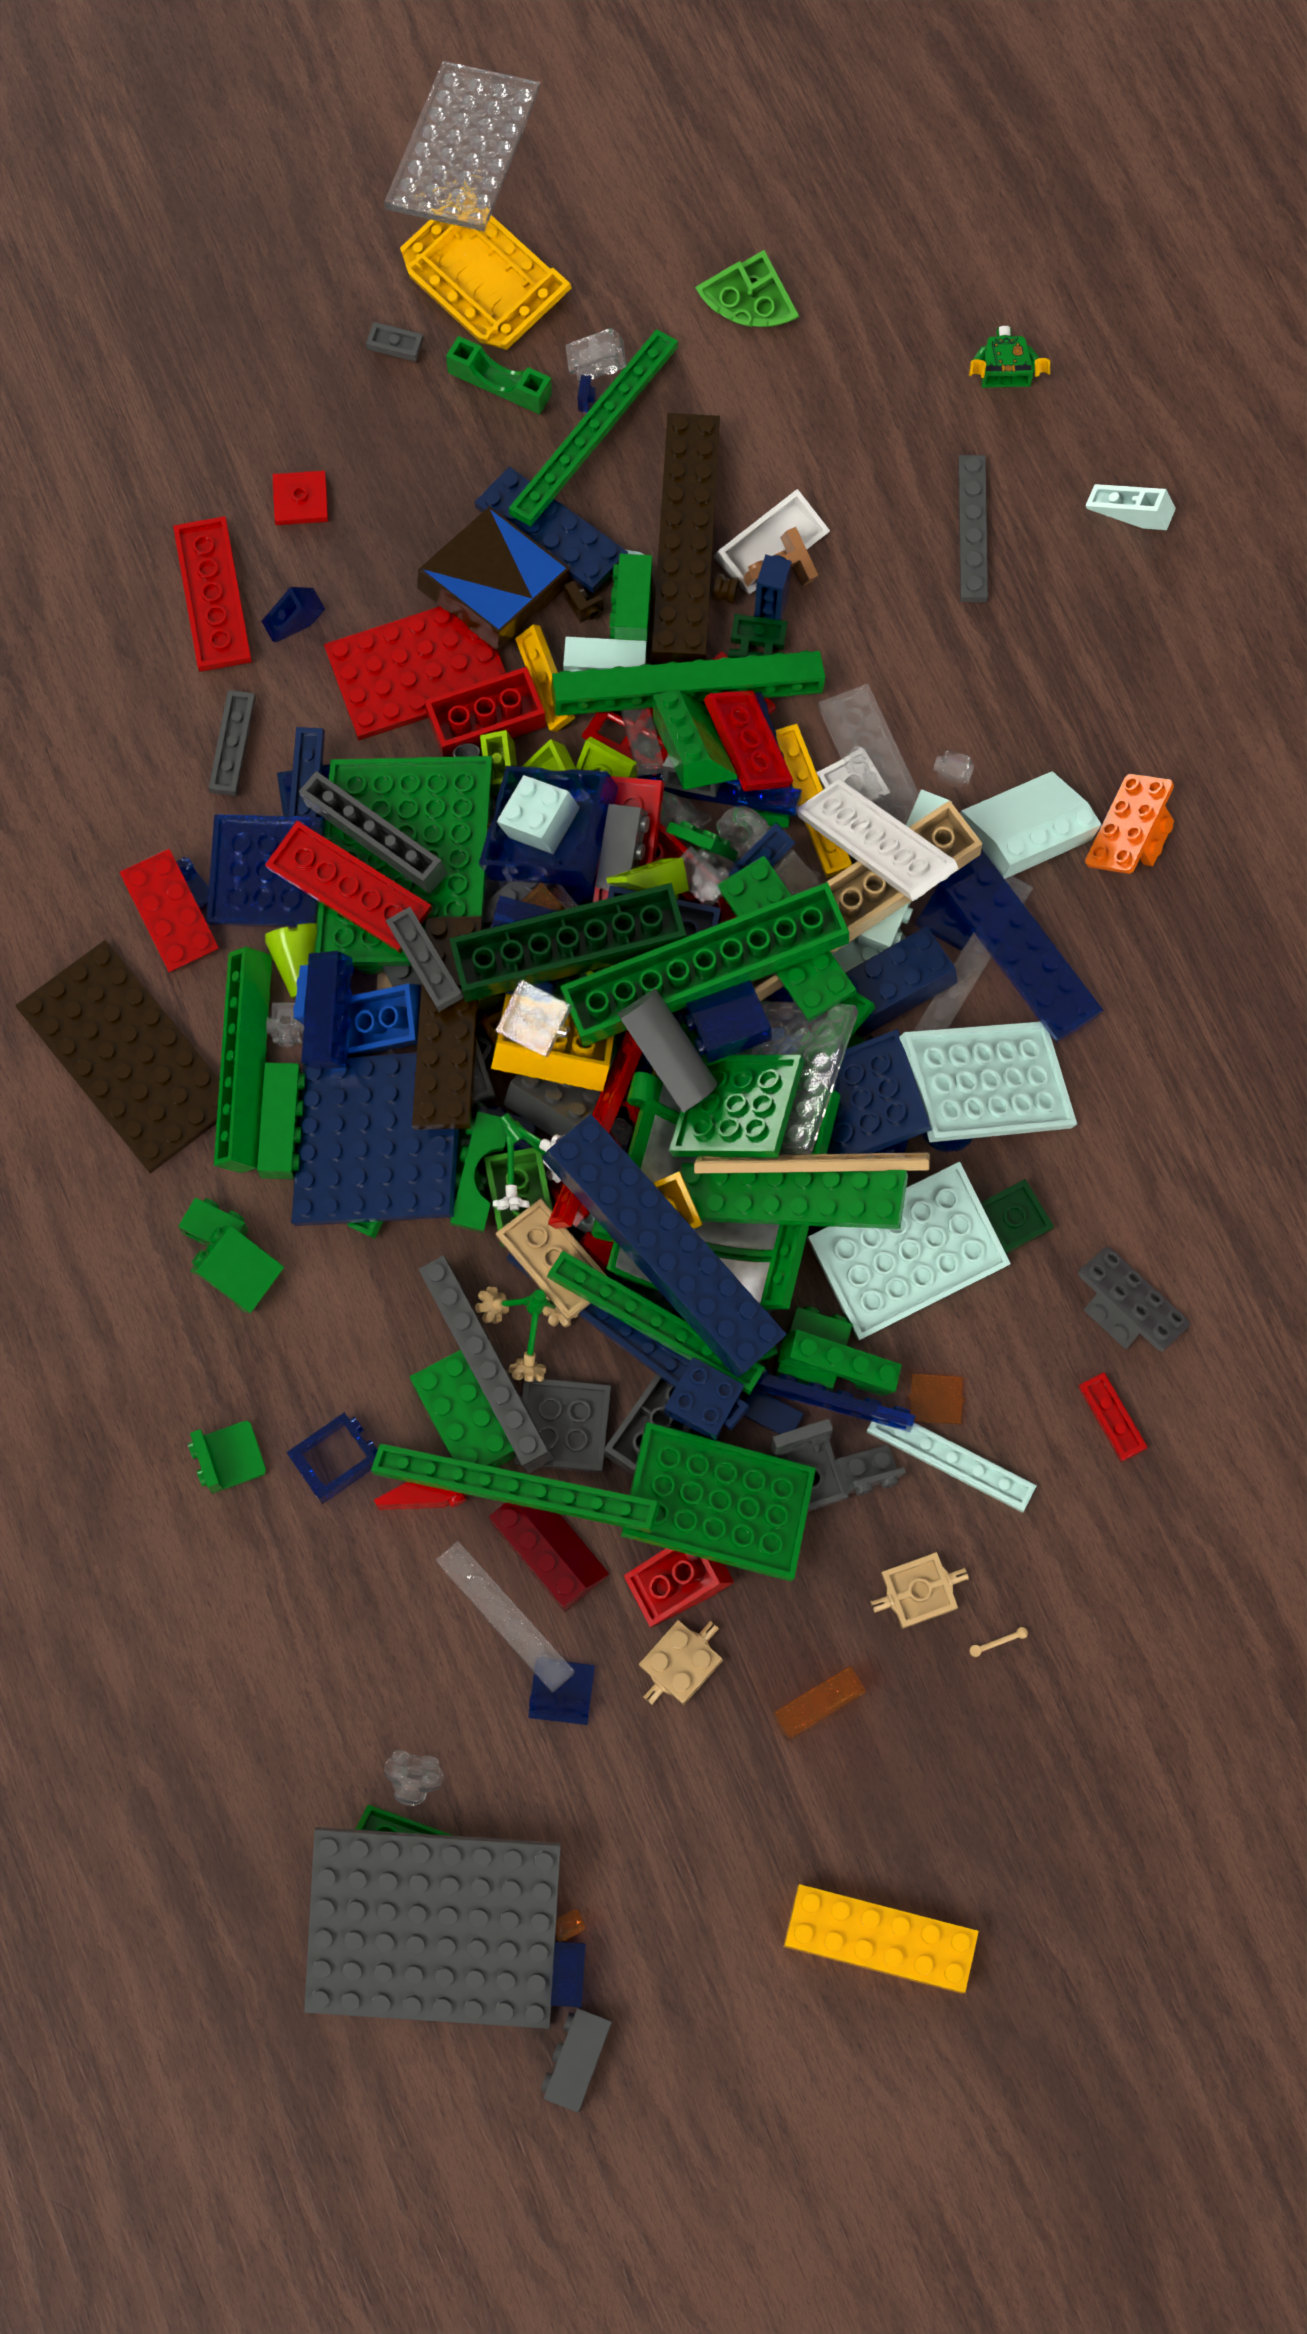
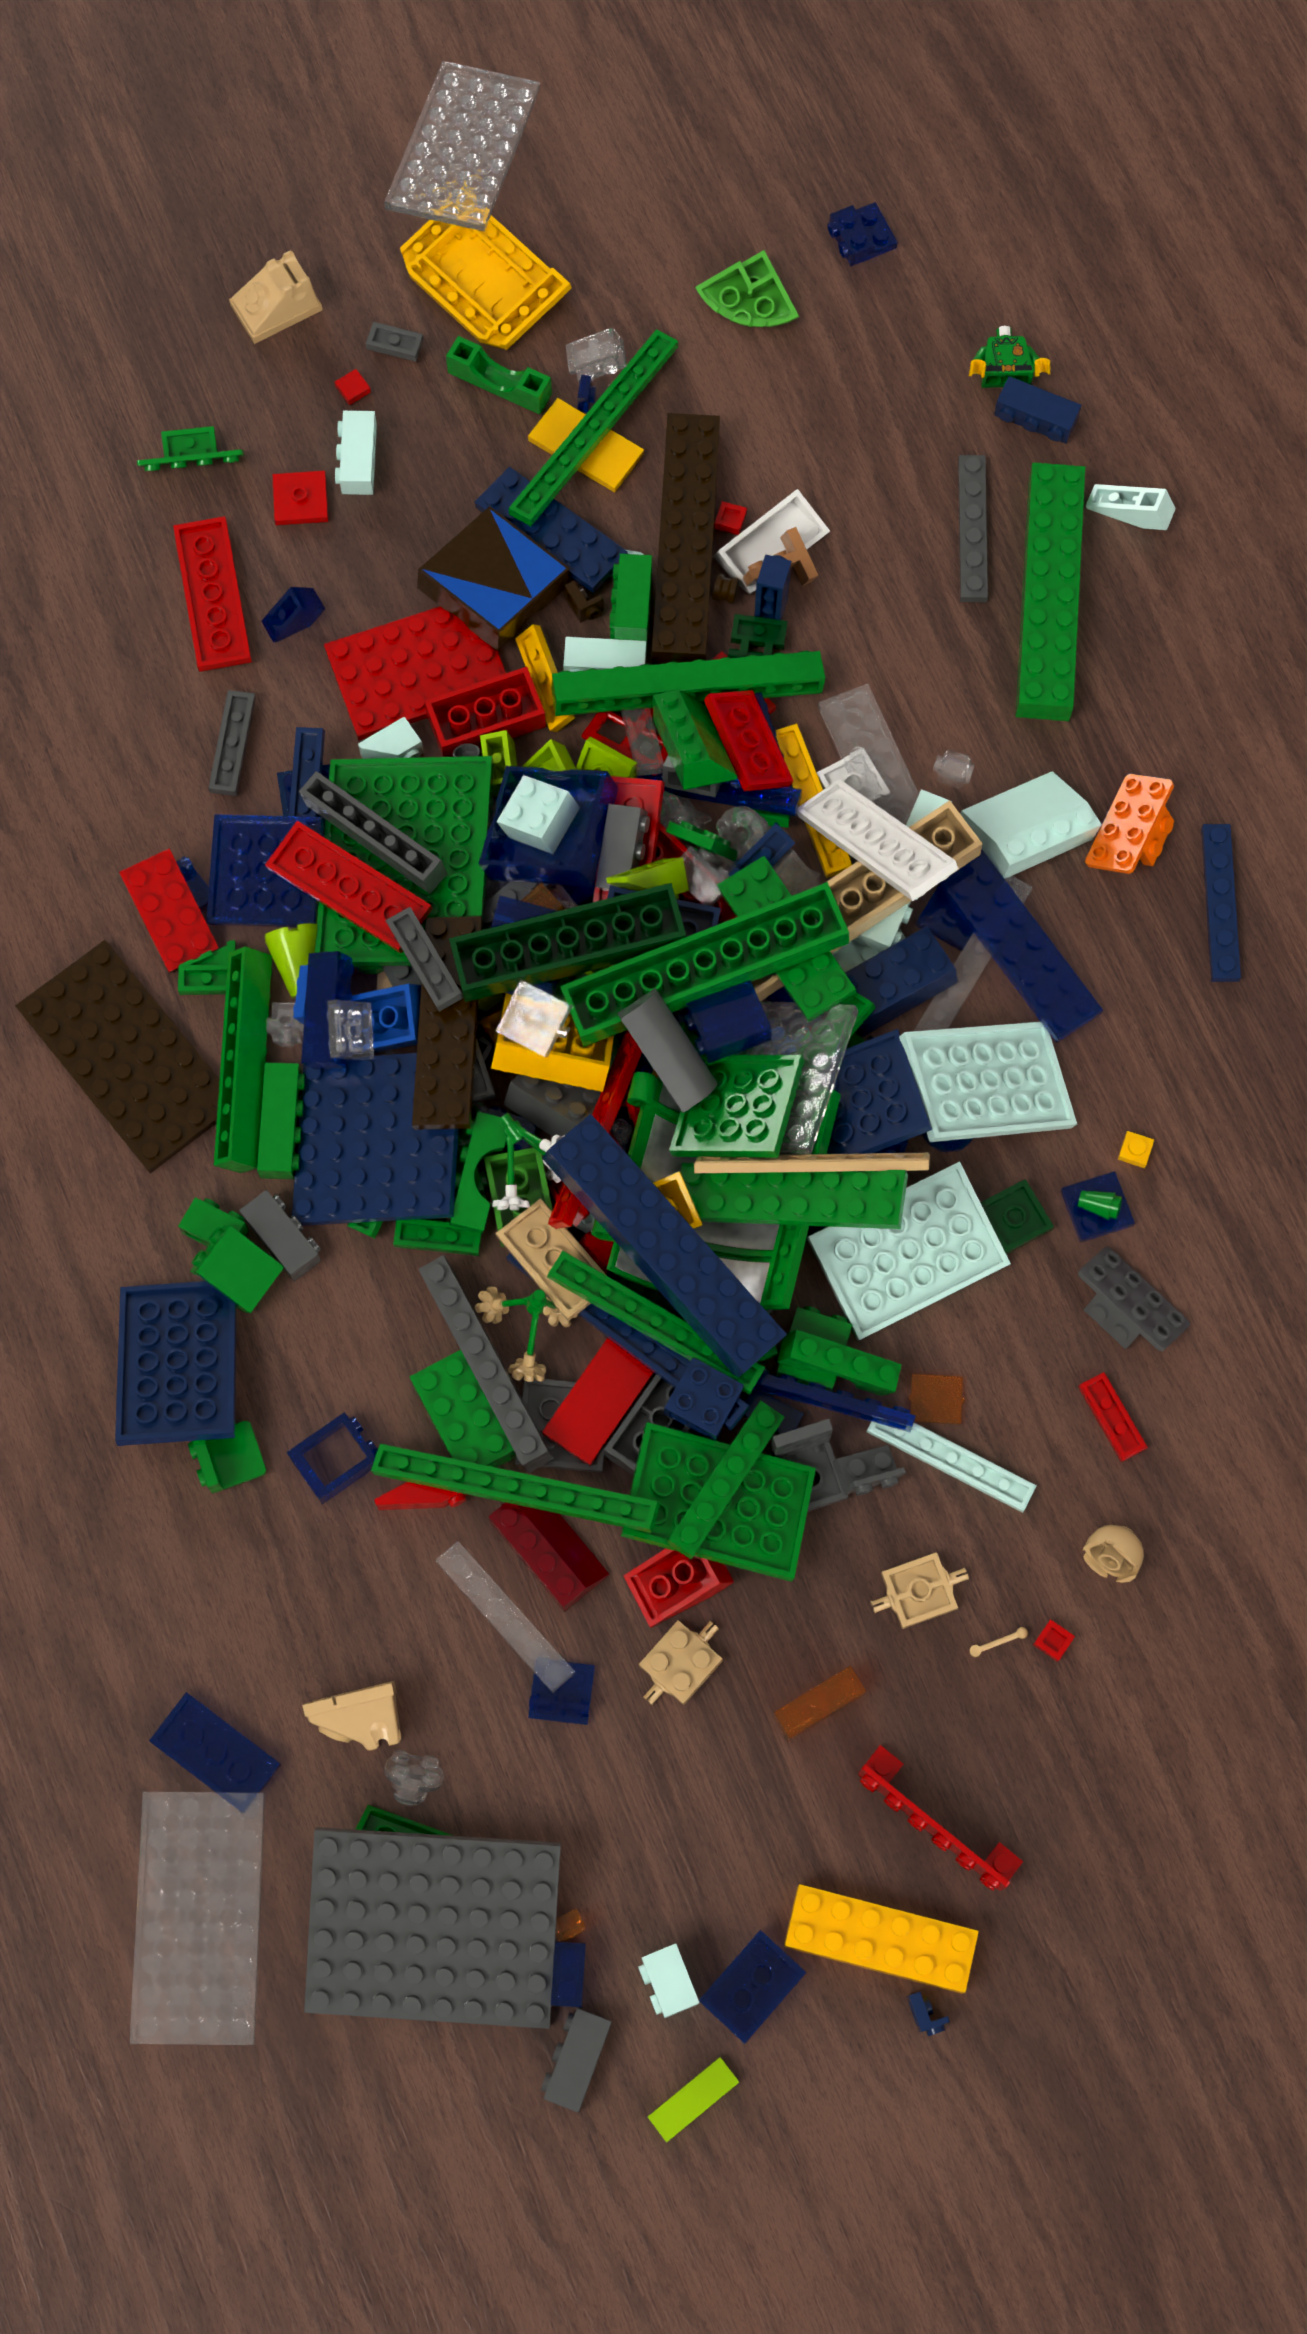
none -> dark blue plate [115,1281,236,1446]
none -> clear plate [130,1792,265,2045]
none -> green bracket [137,426,244,471]
none -> clear blue plate [149,1692,282,1814]
none -> green wing [178,940,237,995]
none -> tan piece [229,250,322,344]
none -> dark grey brick [239,1190,321,1282]
none -> tan piece [302,1681,401,1751]
none -> clear plate [327,1000,374,1060]
none -> red tile [334,369,371,405]
none -> light aqua brick [335,411,377,495]
none -> light aqua slope [358,717,424,759]
none -> green plate [393,1219,482,1256]
none -> yellow tile [528,398,644,493]
none -> red tile [542,1338,654,1466]
none -> light aqua brick [638,1944,699,2019]
none -> lime tile [648,2057,739,2142]
none -> green plate [666,1400,784,1559]
none -> clear blue brick [699,1930,807,2044]
none -> red plate [714,501,747,535]
none -> clear blue plate [827,202,898,266]
none -> red bracket [858,1745,1023,1891]
none -> dark blue bracket [906,1992,950,2036]
none -> dark blue brick [994,376,1082,444]
none -> green brick [1015,462,1085,721]
none -> red plate [1033,1619,1075,1662]
none -> clear blue plate [1061,1171,1135,1243]
none -> green cone [1078,1190,1122,1220]
none -> tan cylinder [1083,1525,1144,1583]
none -> yellow plate [1117,1131,1154,1168]
none -> dark blue plate [1201,824,1241,982]

